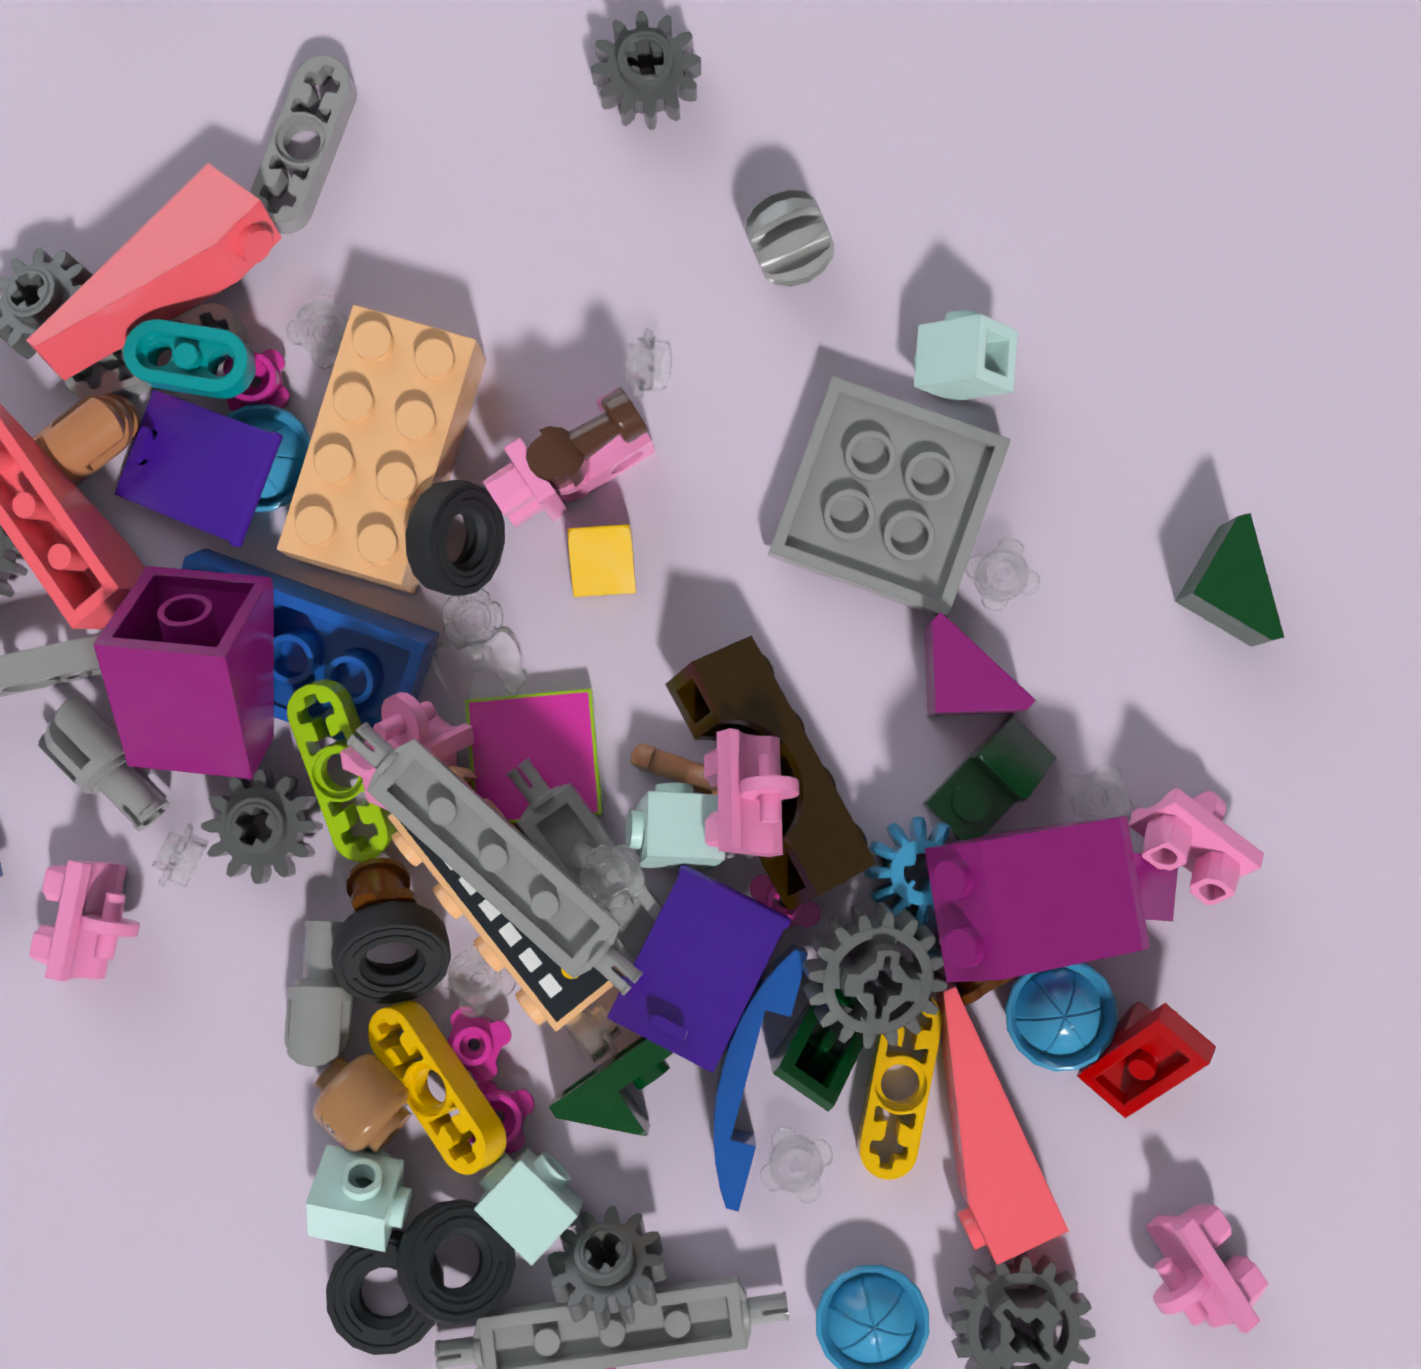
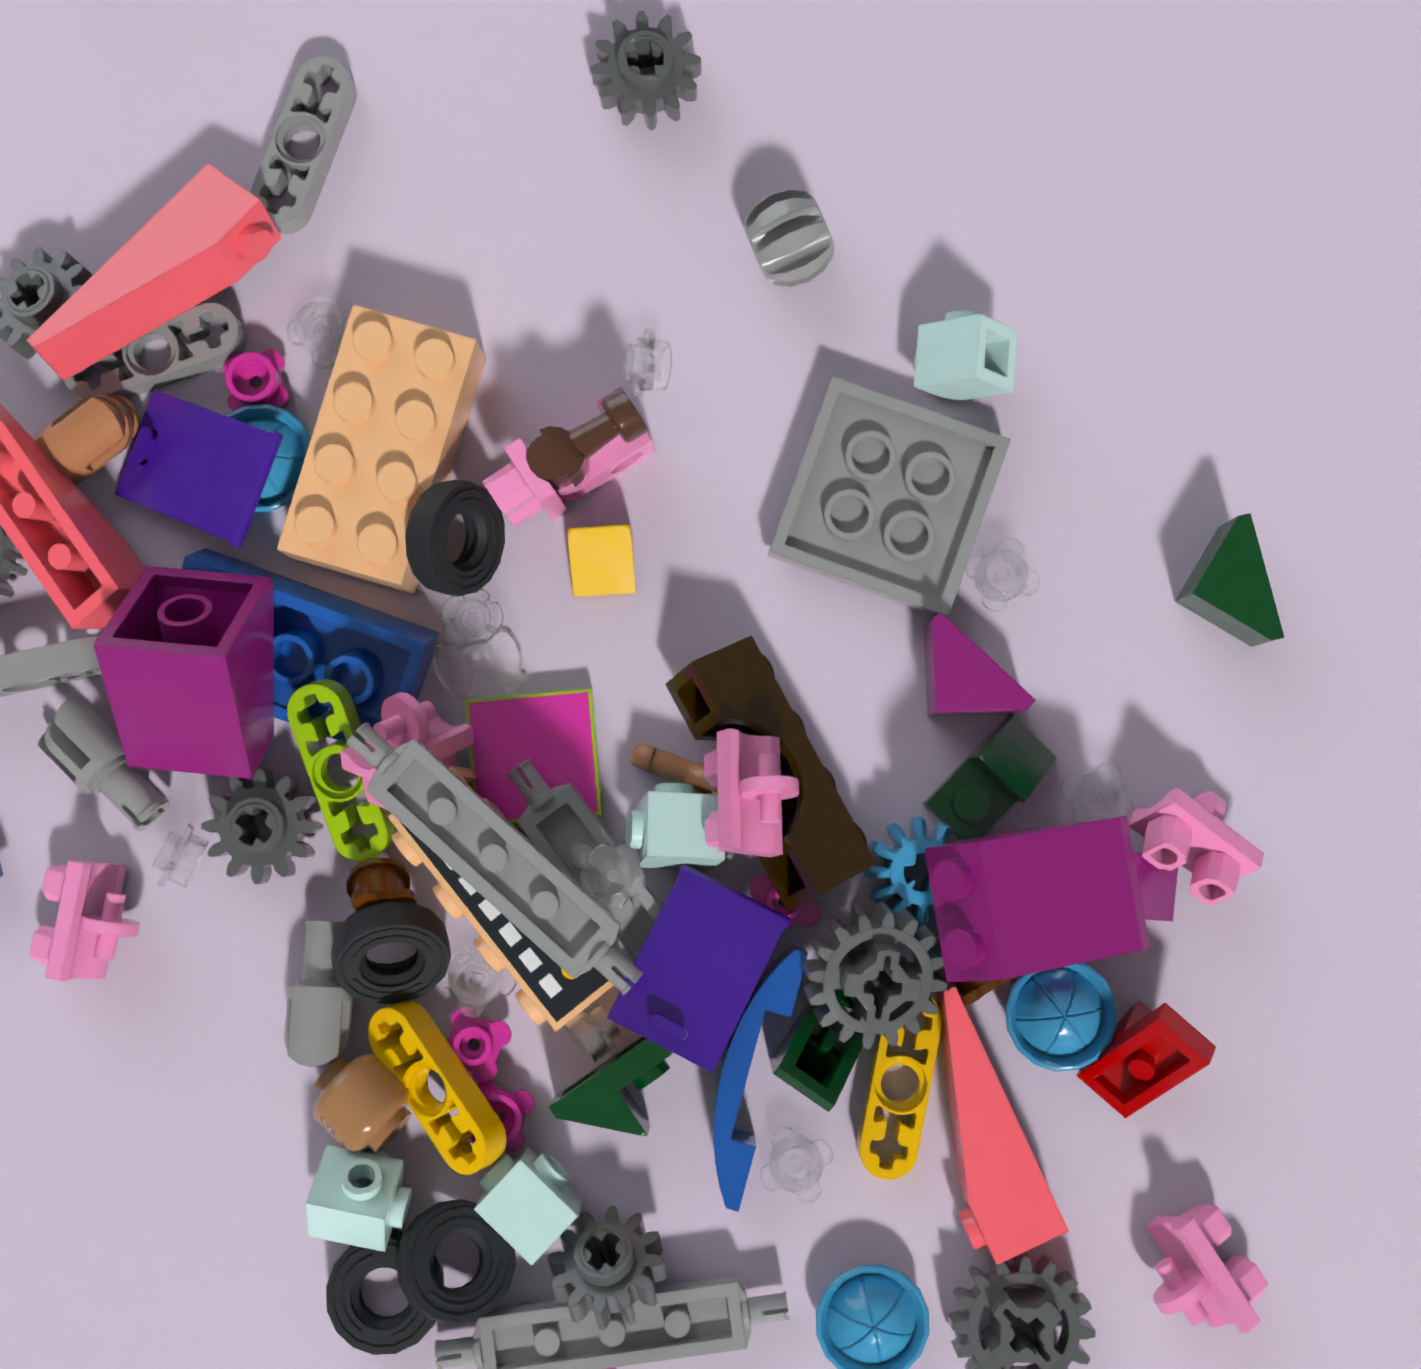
teal plate [123,319,256,399] -> none

